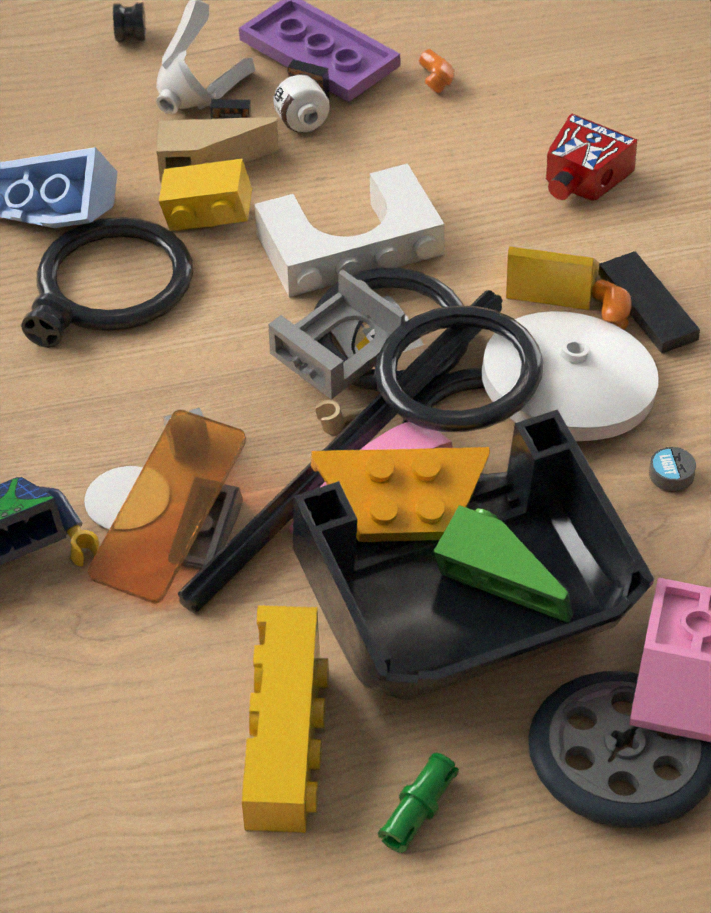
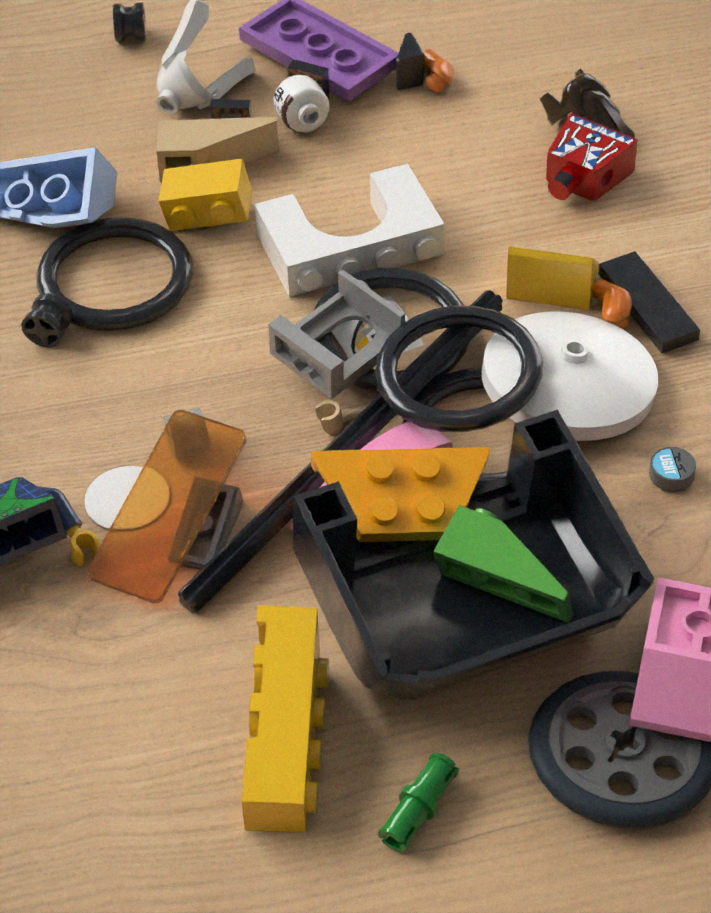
none -> black slope [396,33,424,90]
none -> dark brown hair [540,68,635,138]

